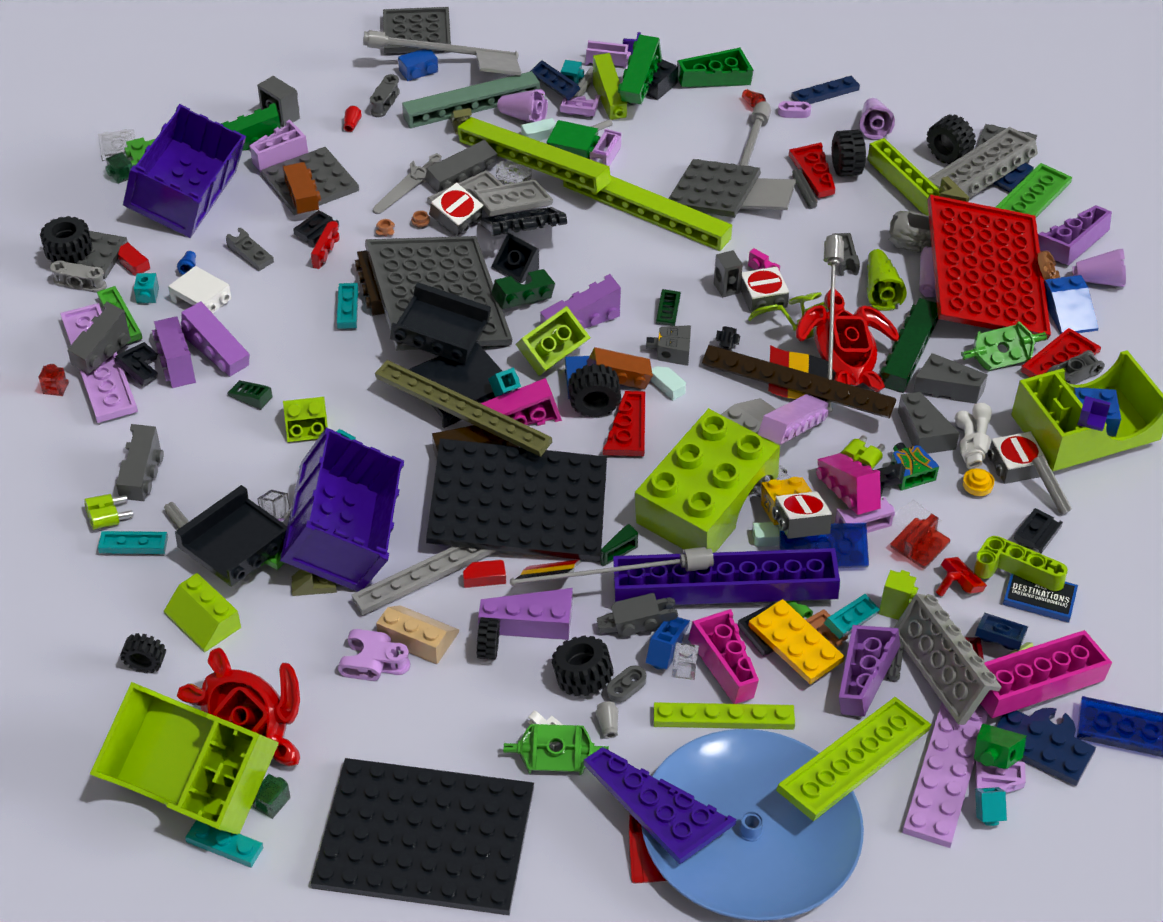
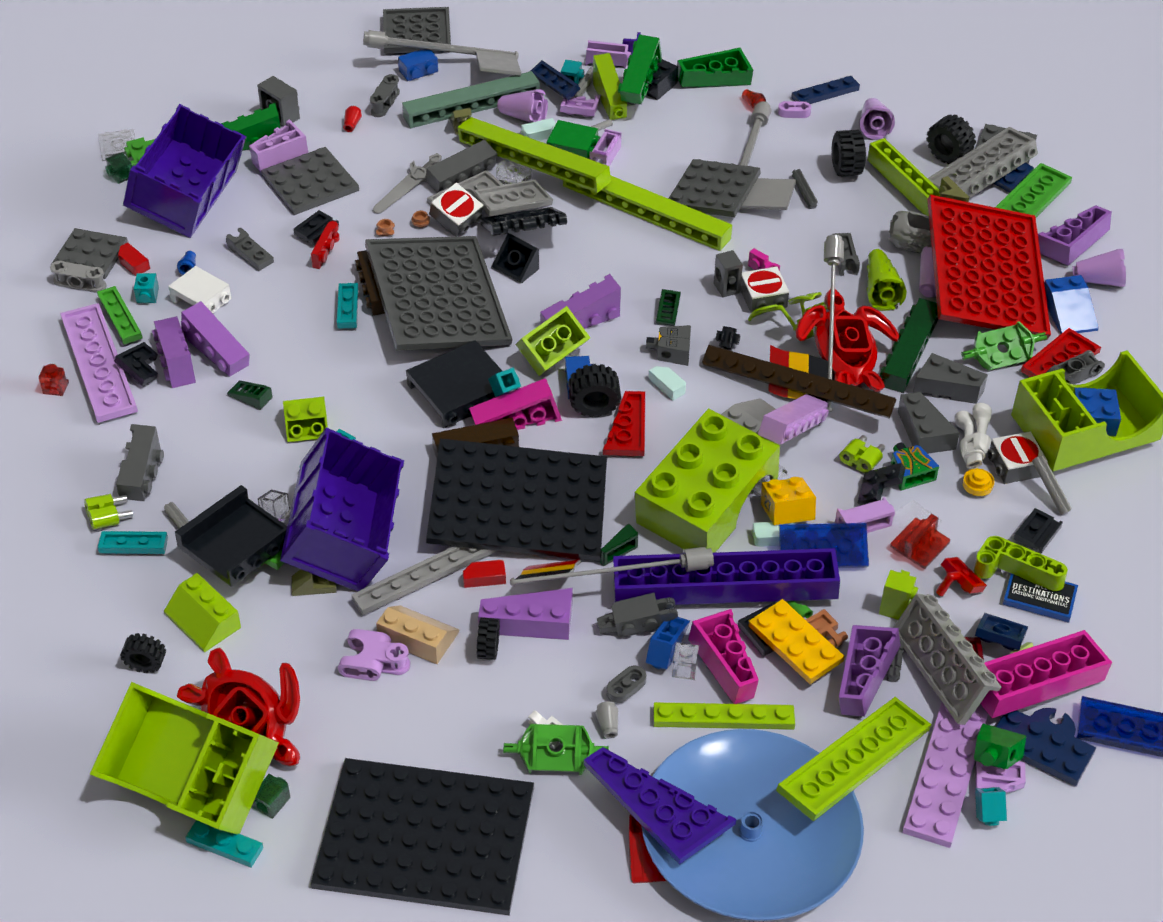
black tyre [40,216,92,263] -> none
dark grey wedge [67,301,131,374] -> none
dark orange brick [283,162,321,214] -> none
olive plate [375,360,552,457] -> none
black panel [390,282,491,365] -> none
dark green arch [491,269,555,309] -> none
black tyre [551,635,614,696] -> none
dark orange brick [587,347,653,390] -> none
piece [772,491,832,539] -> none
red wing [789,142,836,198] -> none
dark pink wedge [816,453,881,515] -> none
teal plate [824,594,880,639] -> none
medium nougat tile [1038,250,1060,280] -> none
dark purple panel [1077,396,1111,431] -> none

